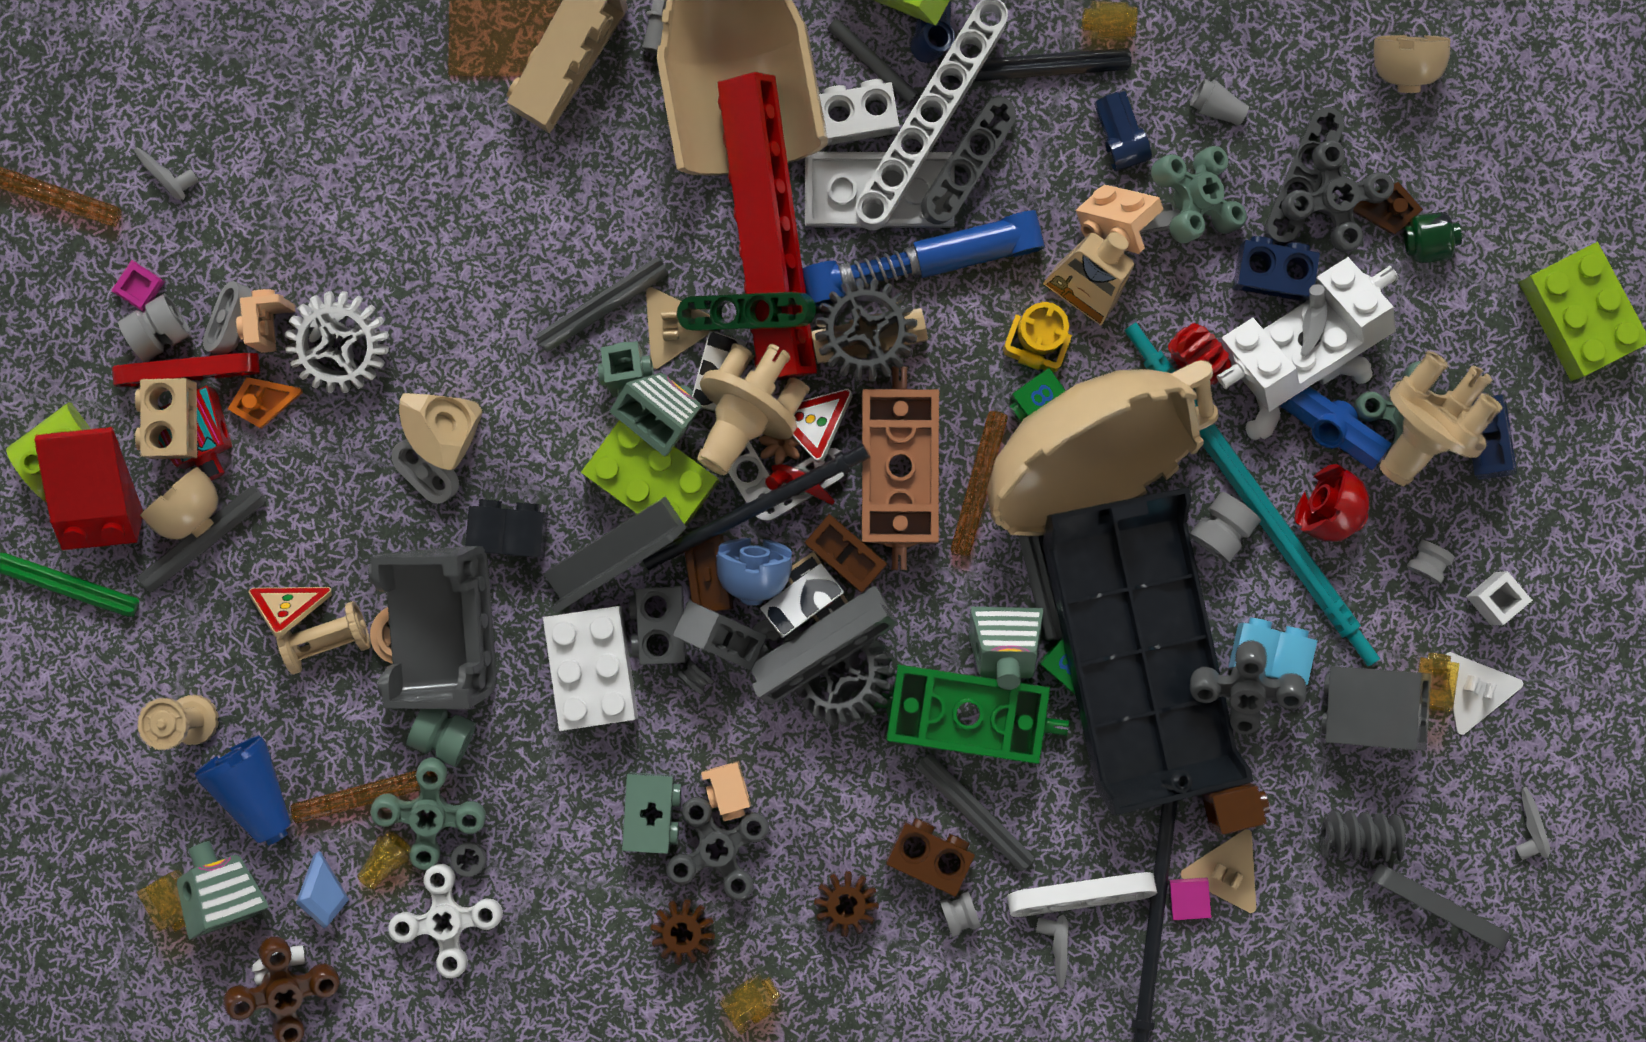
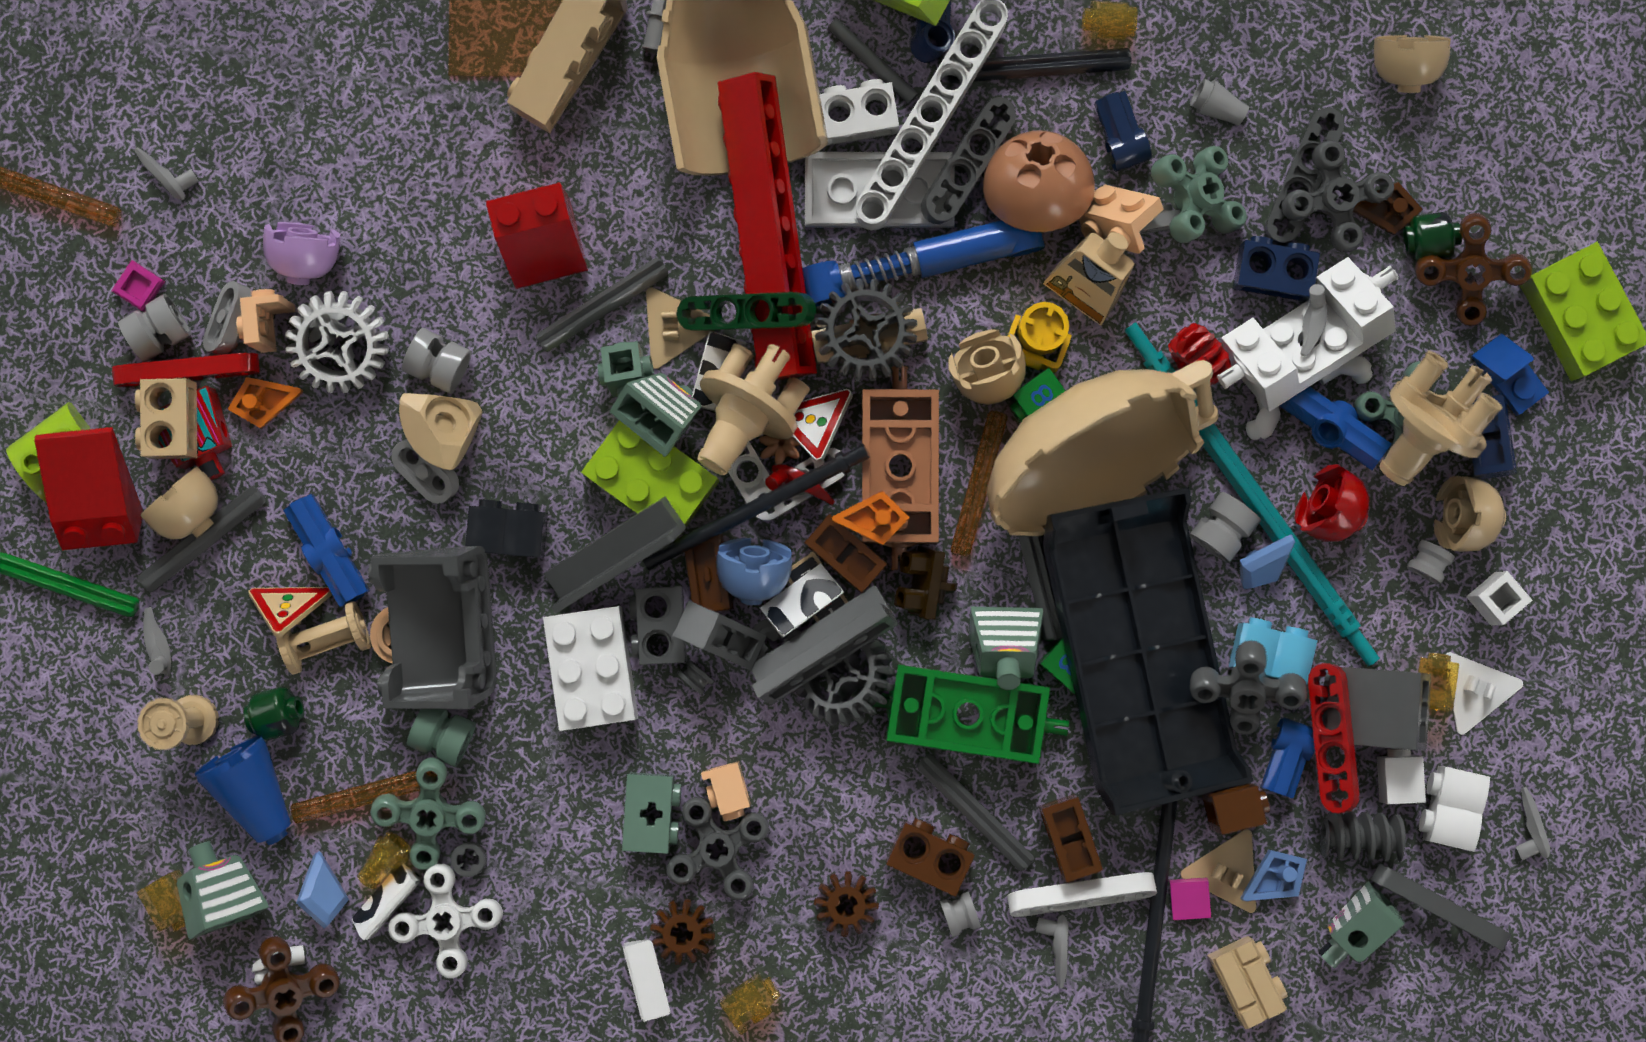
none -> light grey bar [143,607,171,677]
none -> dark green head [244,687,304,740]
none -> lavender cylinder [263,222,340,285]
none -> blue piece [283,494,370,608]
none -> white slope [352,862,421,940]
none -> light grey wheel [402,328,472,394]
none -> red slope [485,182,588,289]
none -> white slope [623,940,670,1022]
none -> orange piece [832,491,910,545]
none -> dark brown hips [894,546,958,620]
none -> tan cylinder [948,329,1026,405]
none -> nougat piece [983,130,1095,232]
none -> reddish brown brick [1038,794,1103,883]
none -> tan brick [1207,936,1288,1029]
none -> medium blue piece [1240,535,1295,589]
none -> medium blue piece [1241,850,1307,901]
none -> blue piece [1260,717,1315,799]
none -> red beam [1308,663,1359,813]
none -> sand green torso [1318,881,1405,969]
none -> white brick [1377,748,1426,804]
none -> reddish brown gear [1415,213,1533,326]
none -> white brick [1419,766,1490,852]
none -> tan cylinder [1434,476,1506,552]
none -> blue slope [1471,333,1549,416]

